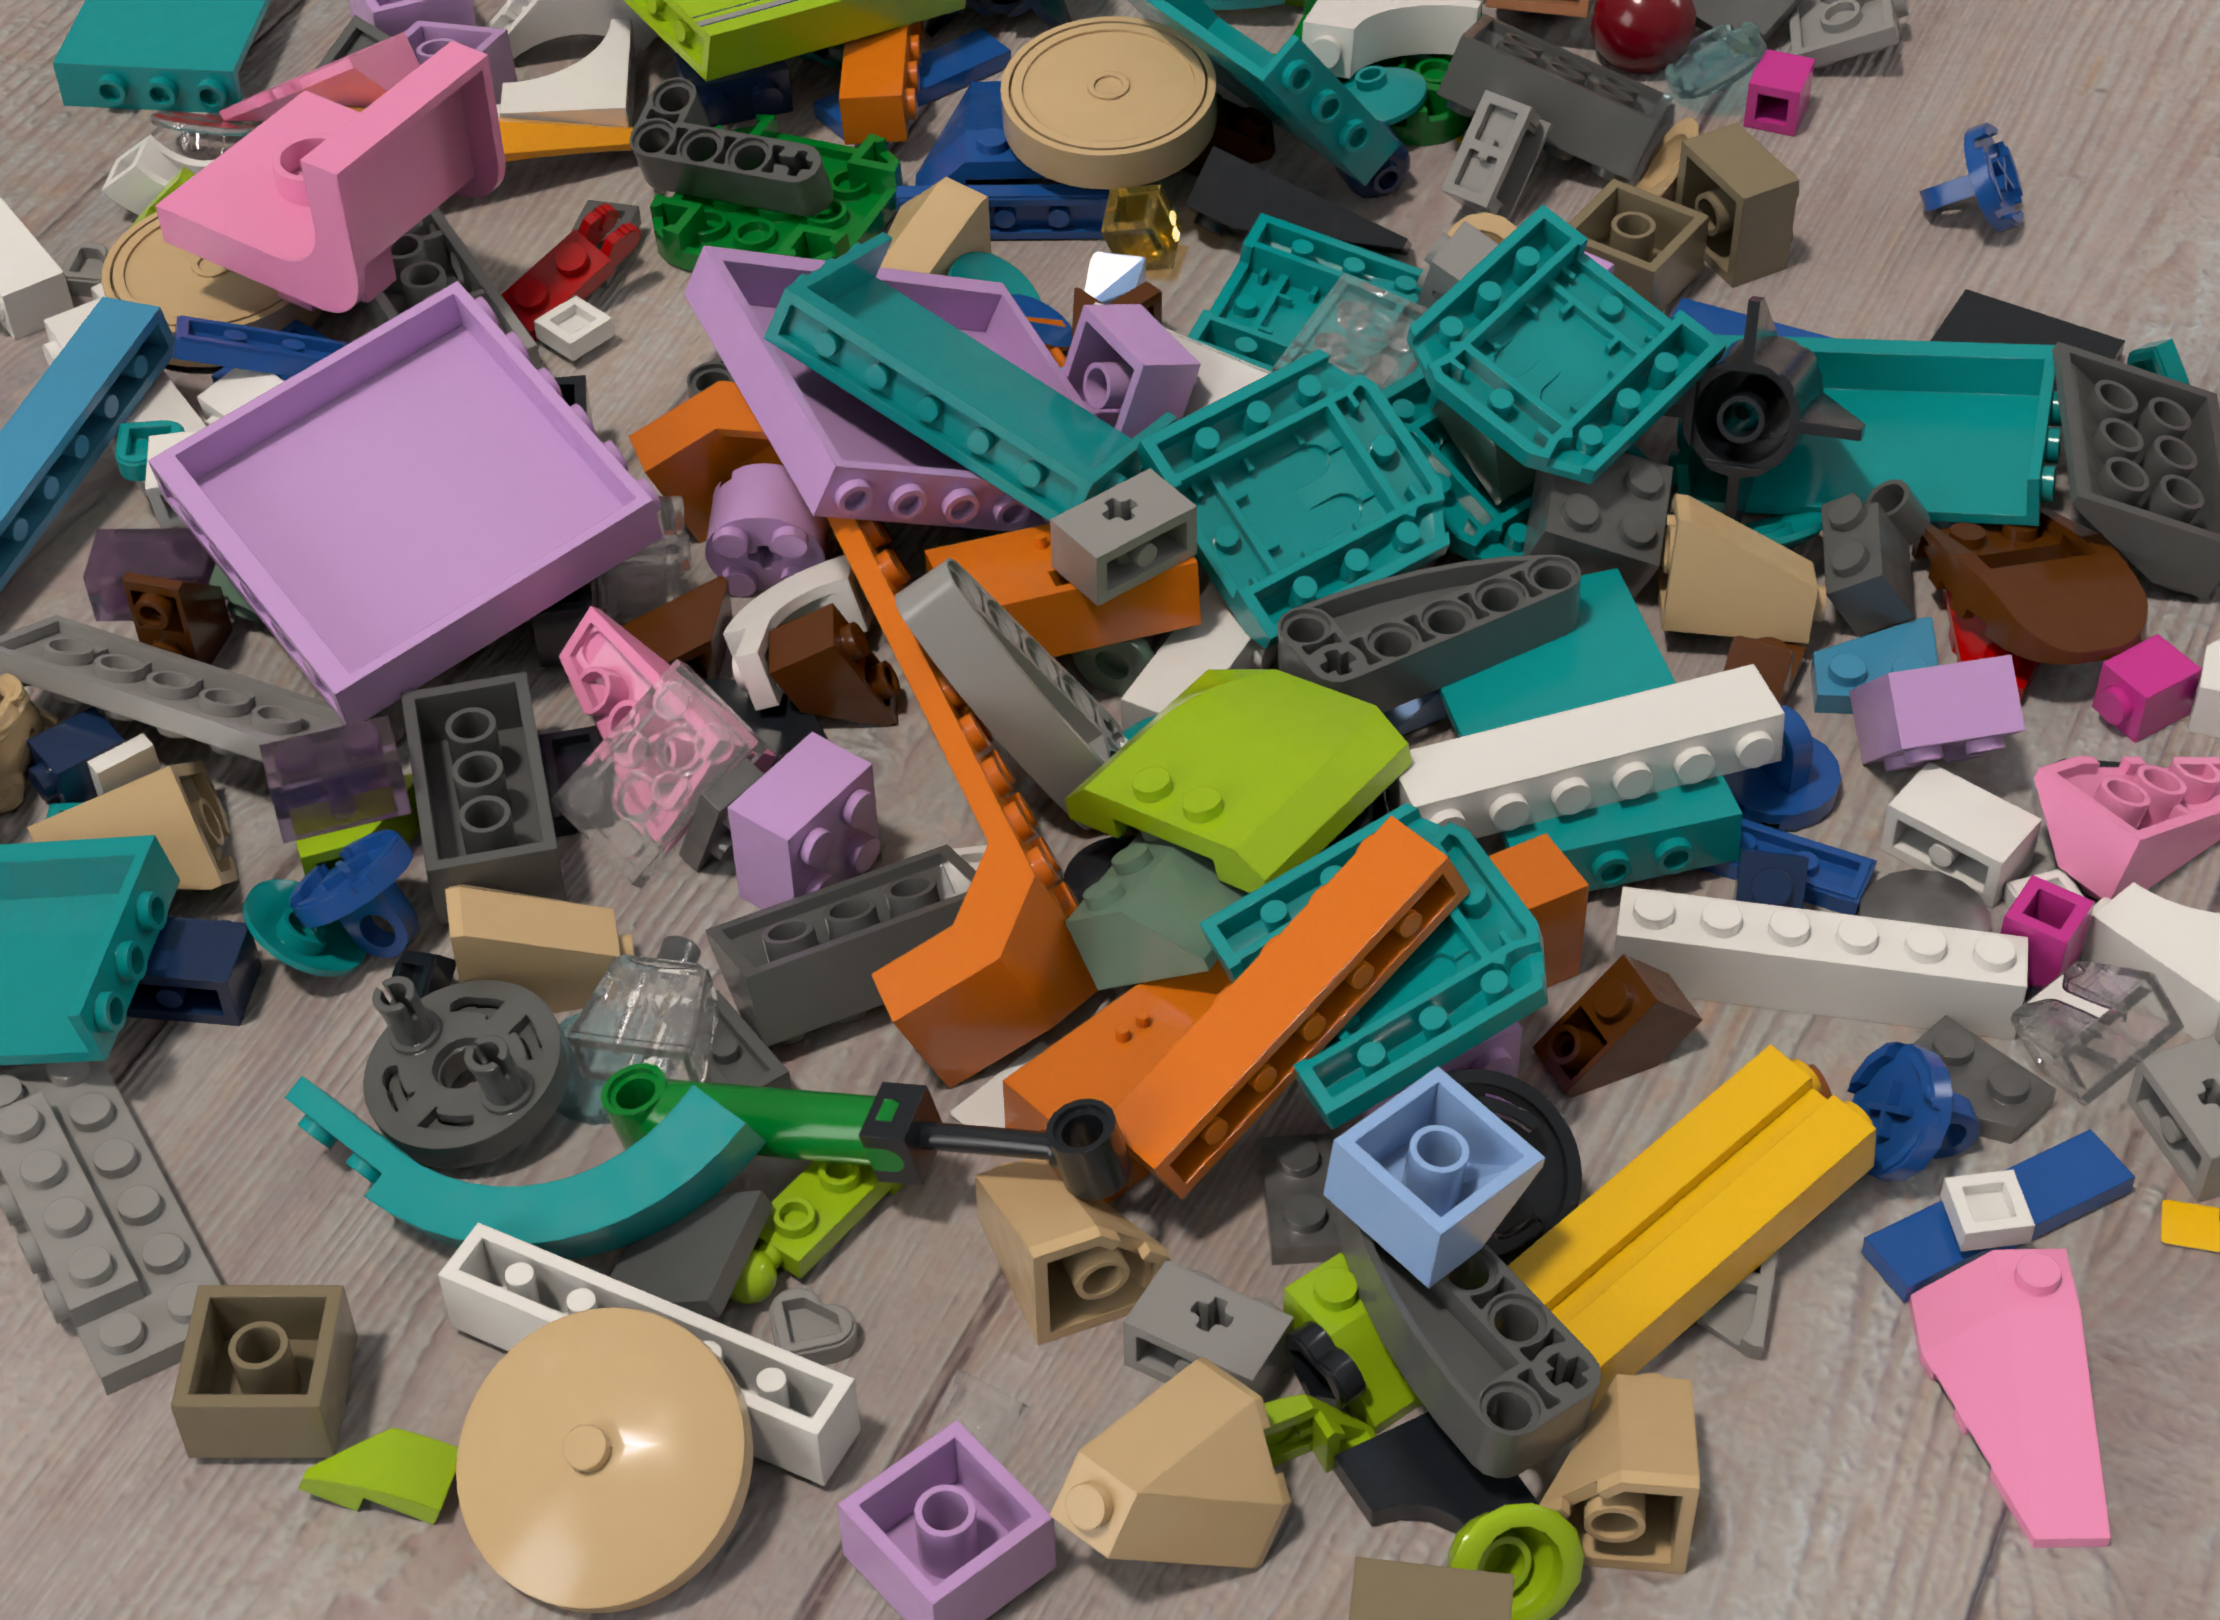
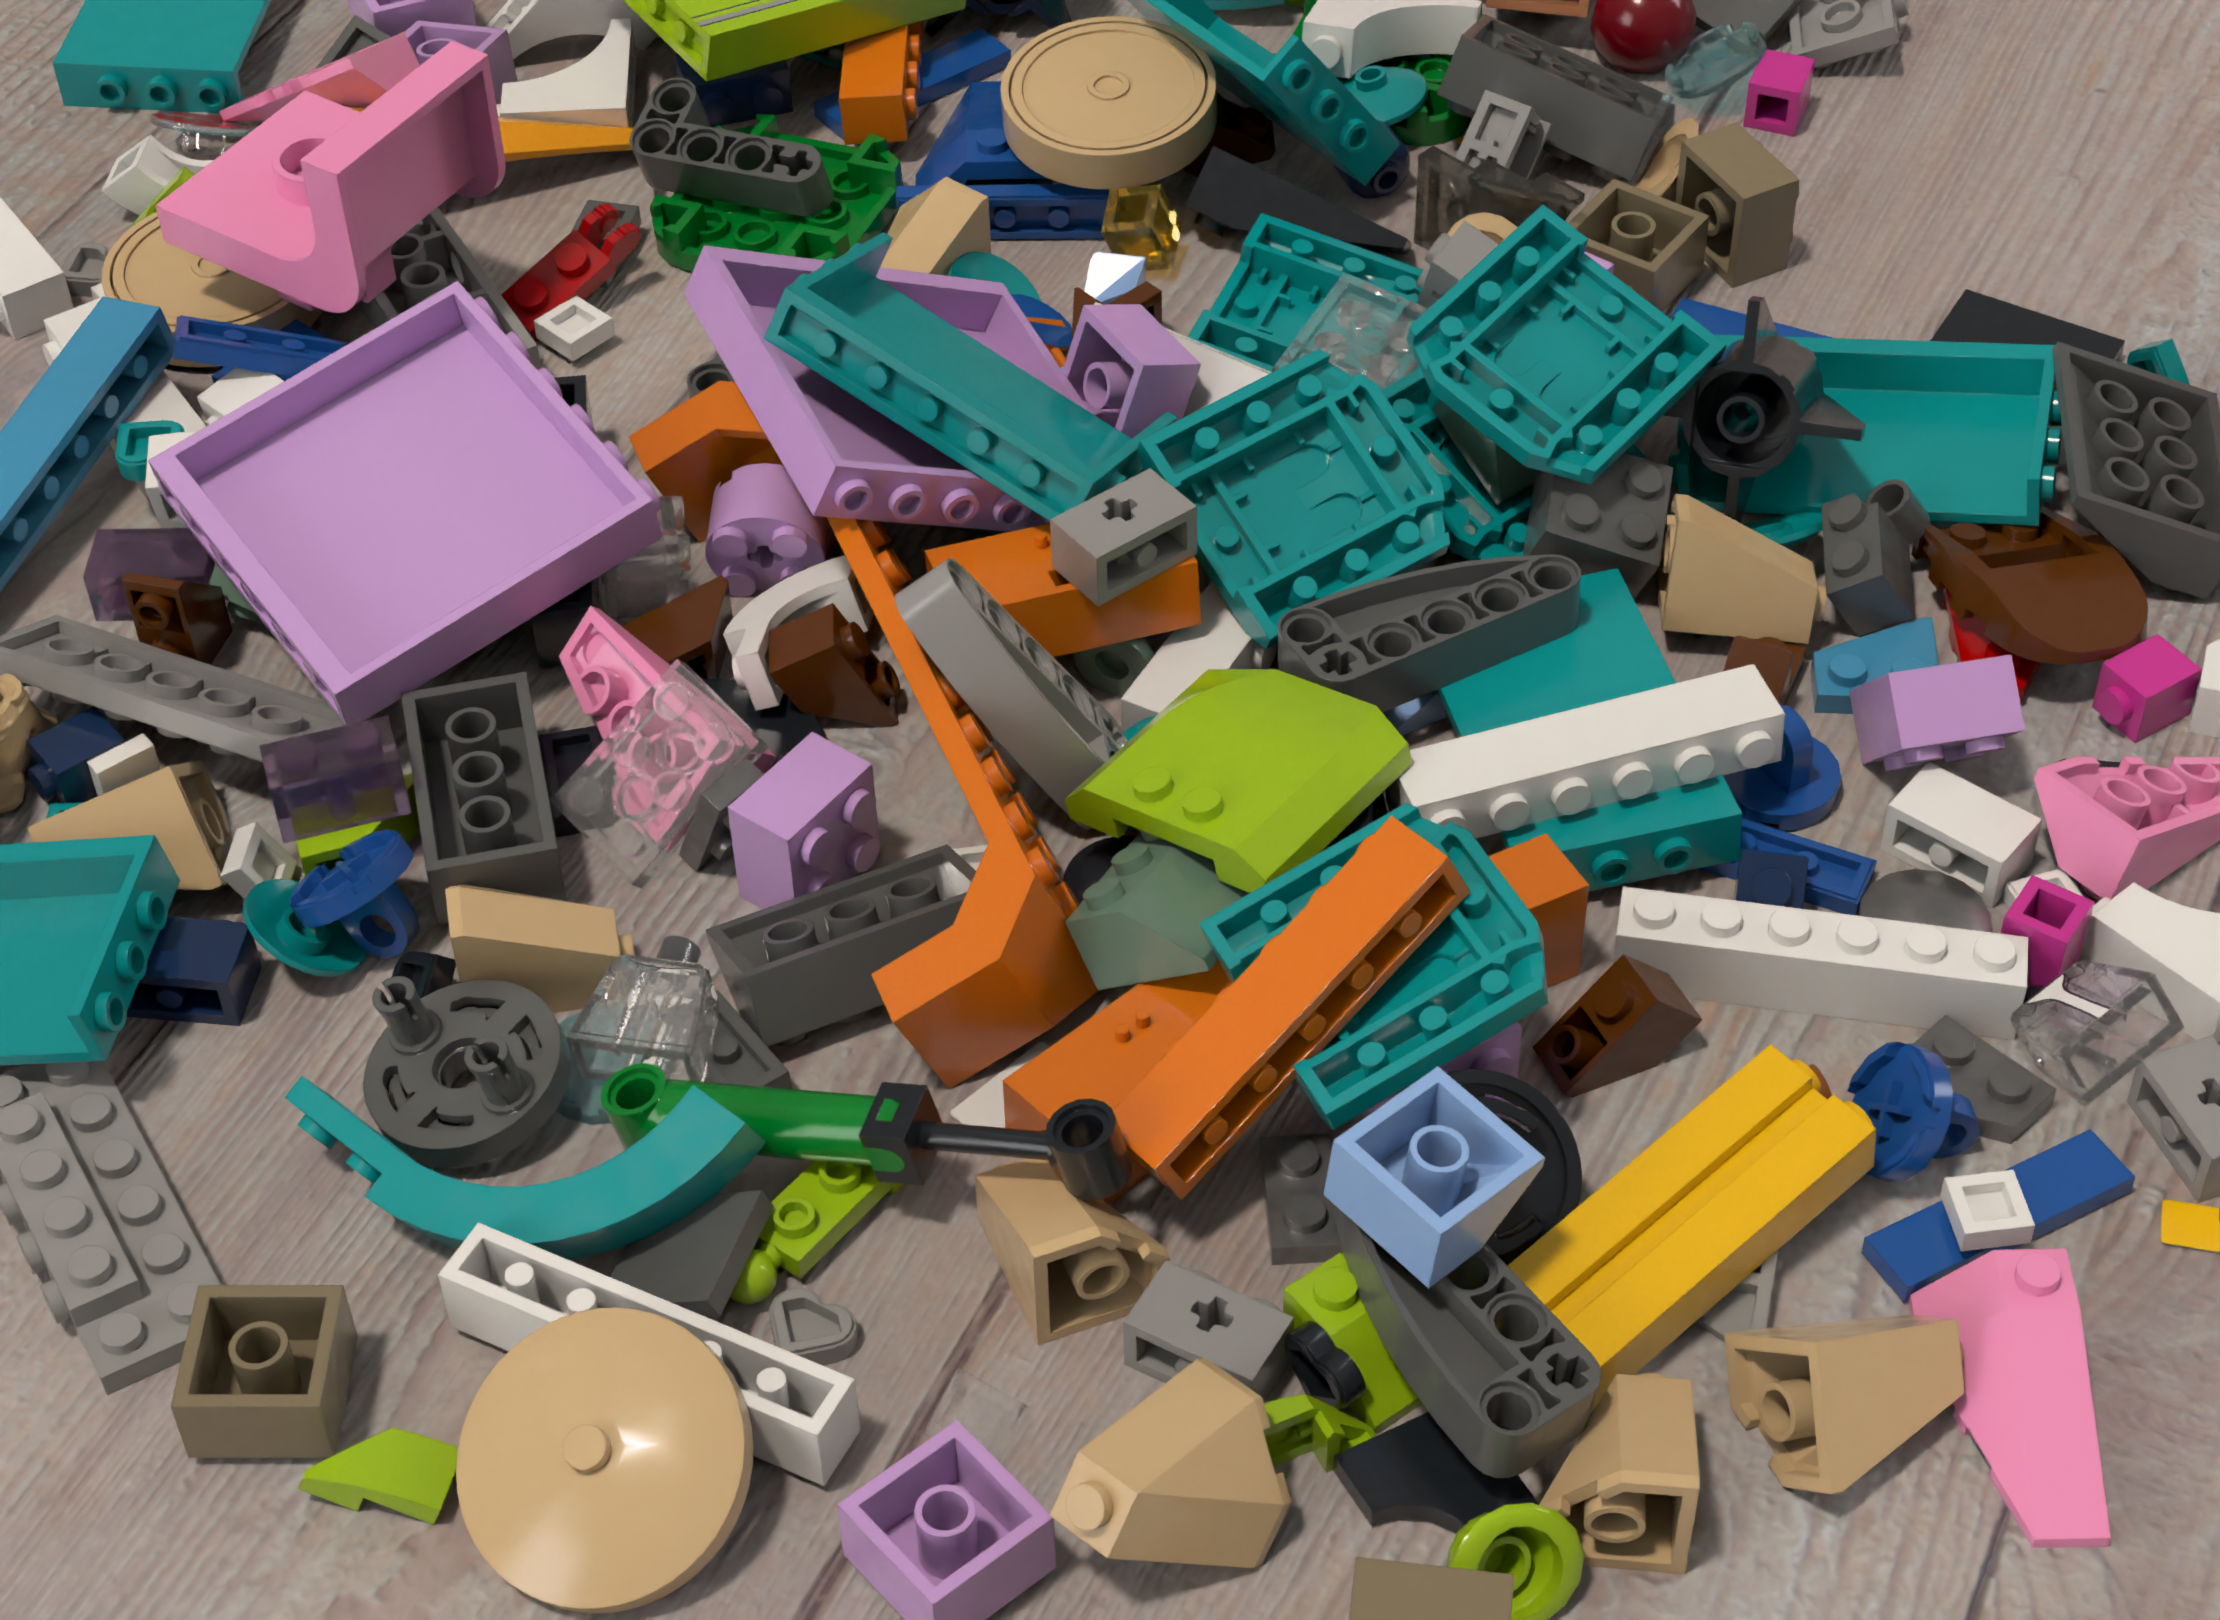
blue tile [1919,122,2024,232] -> none
none -> white plate [221,822,297,899]
none -> clear smoke slope [1414,145,1585,250]
none -> tan slope [1724,1315,1965,1494]

